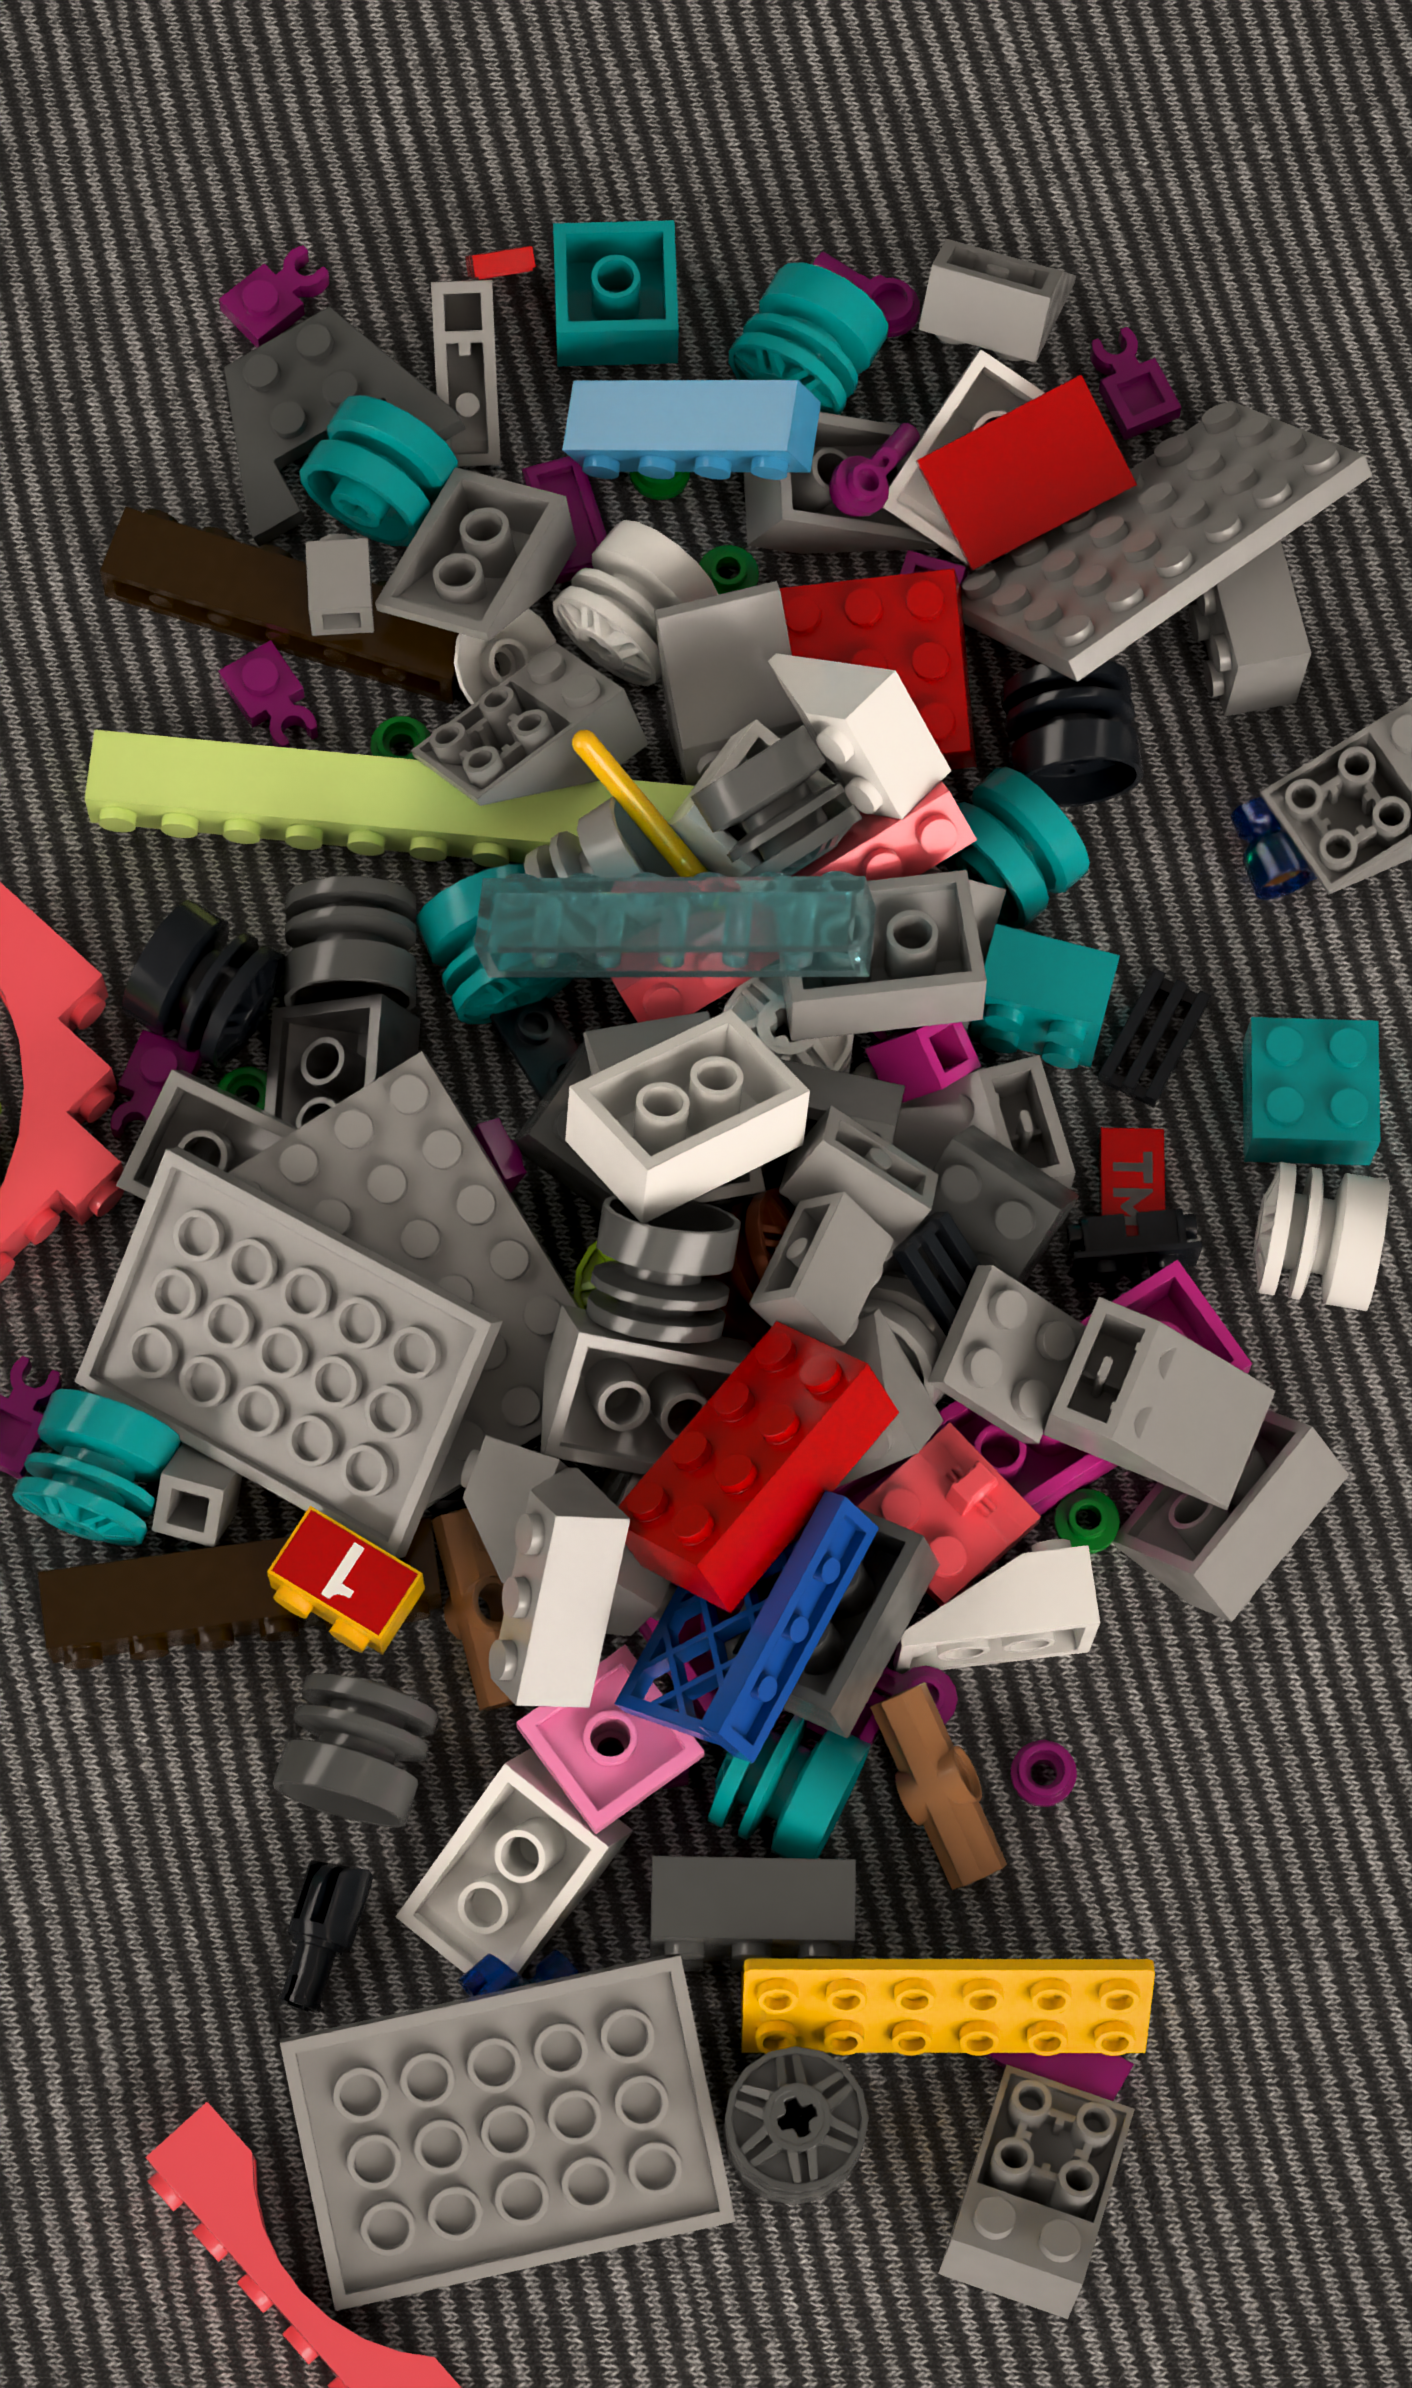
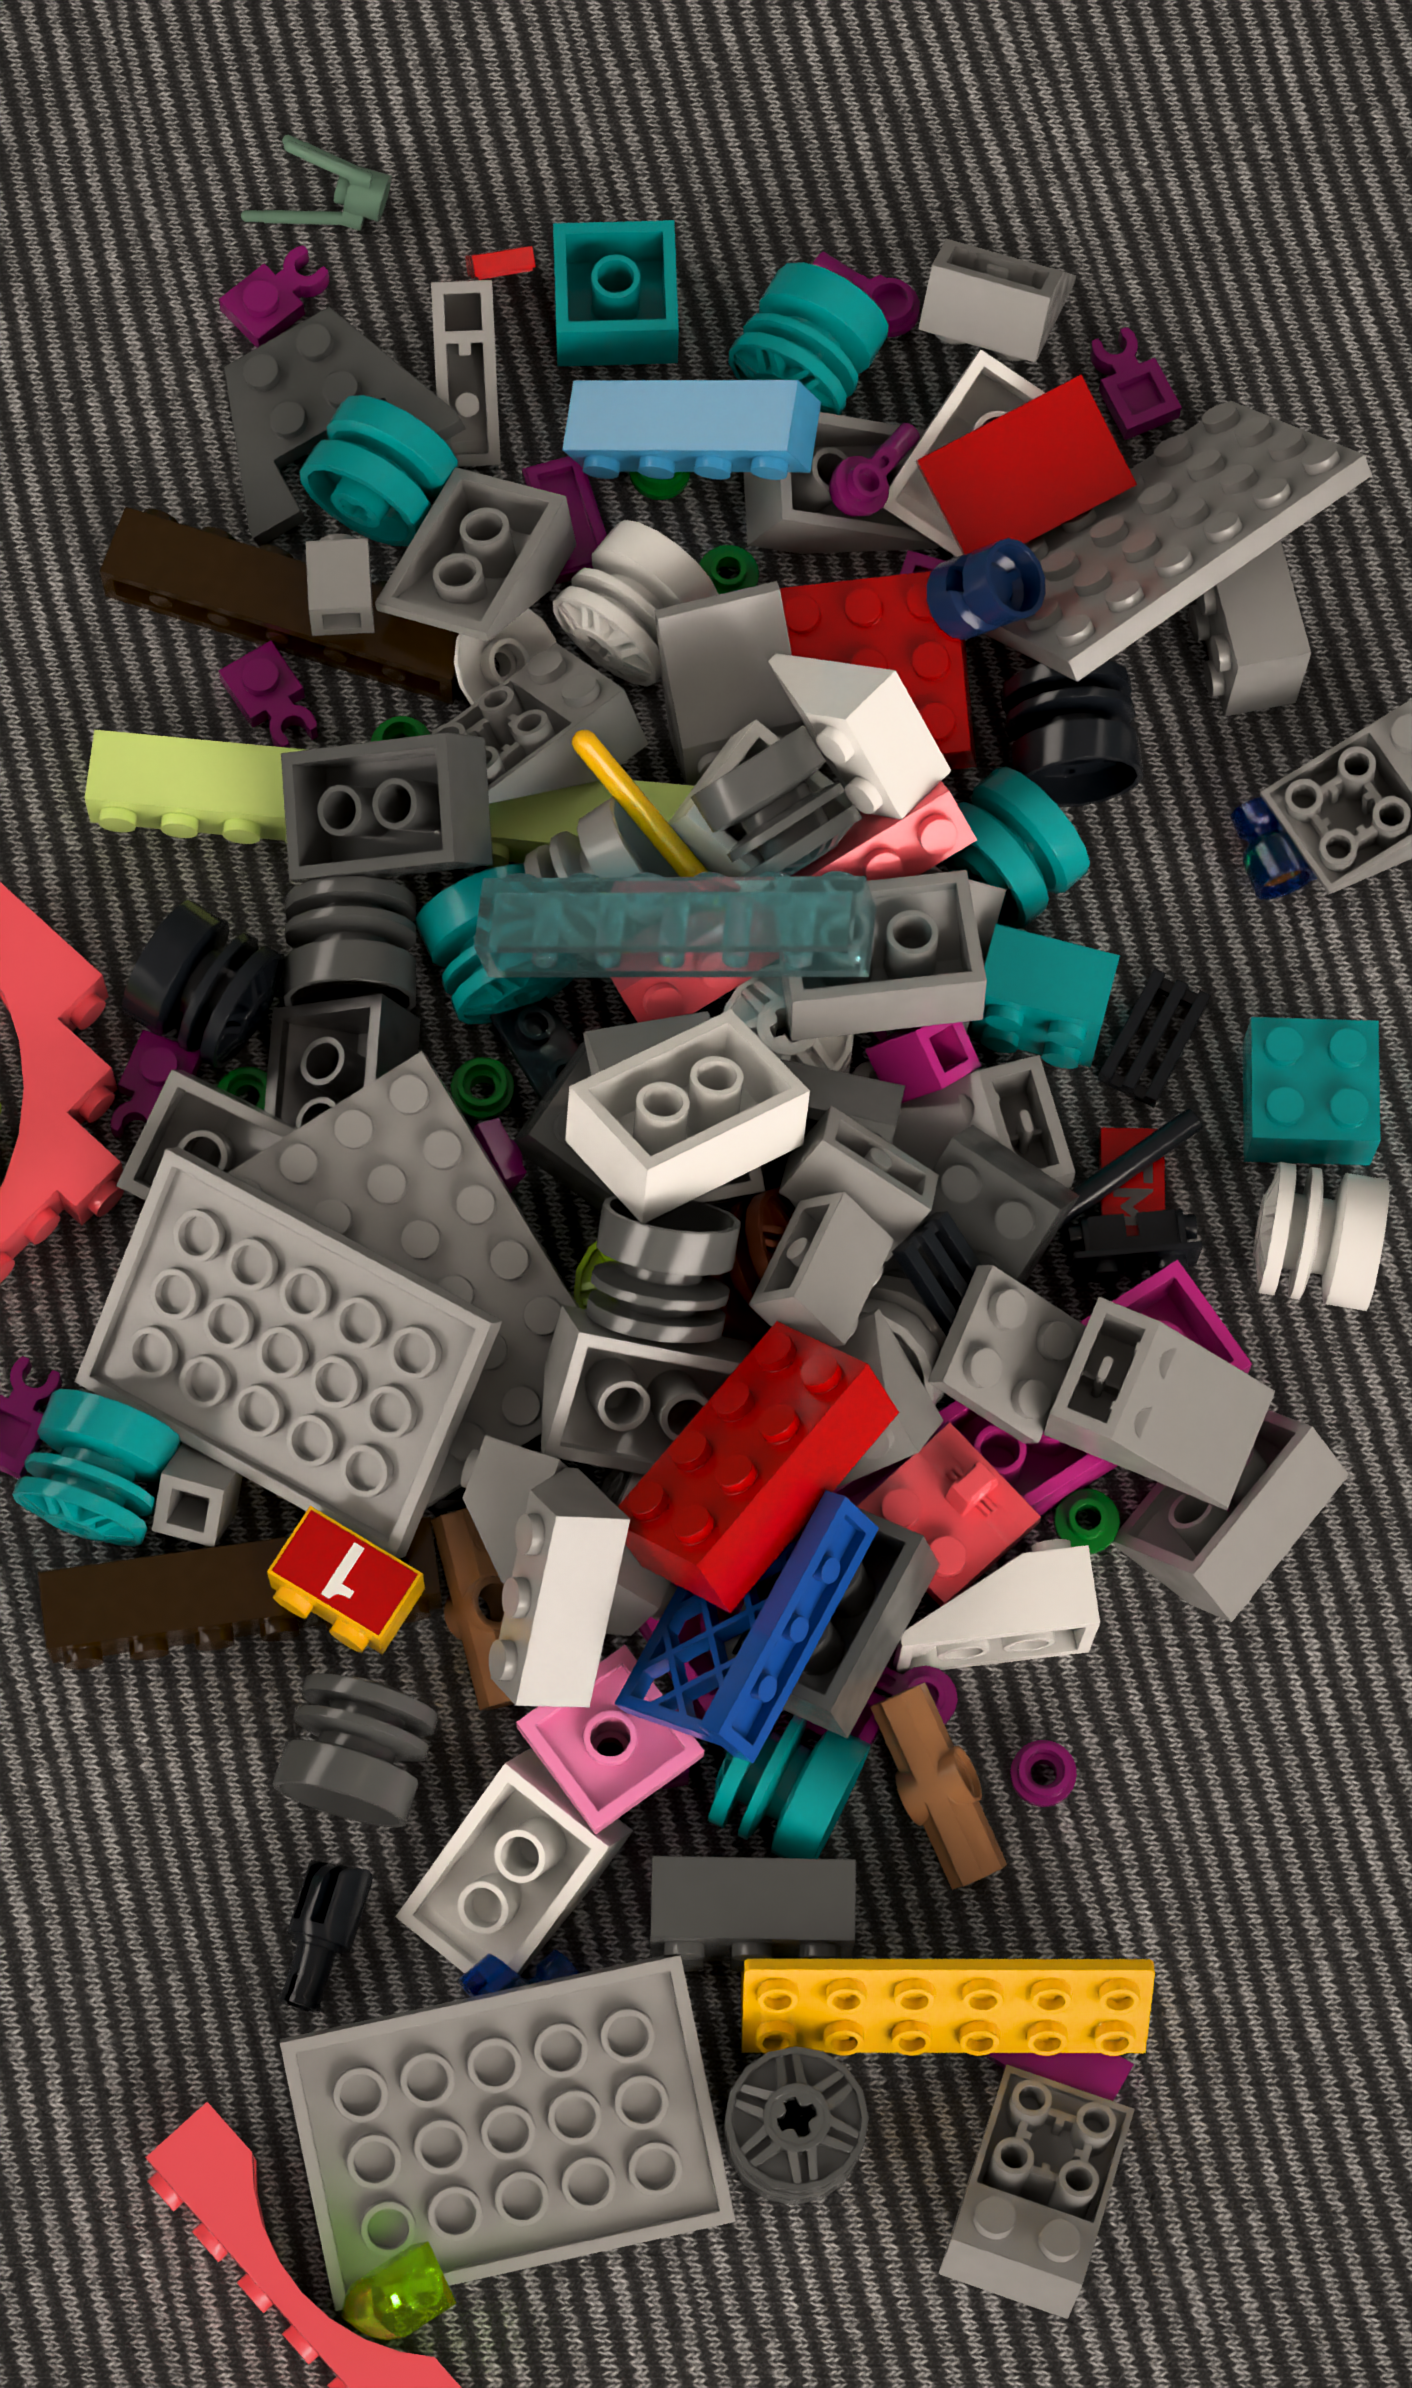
none -> sand green plant [241,135,392,231]
none -> dark grey brick [281,732,493,882]
none -> clear neon green plate [342,2241,456,2340]
none -> green plate [451,1057,514,1120]
none -> dark blue wheel [927,538,1046,640]
none -> black bar [1059,1108,1203,1229]

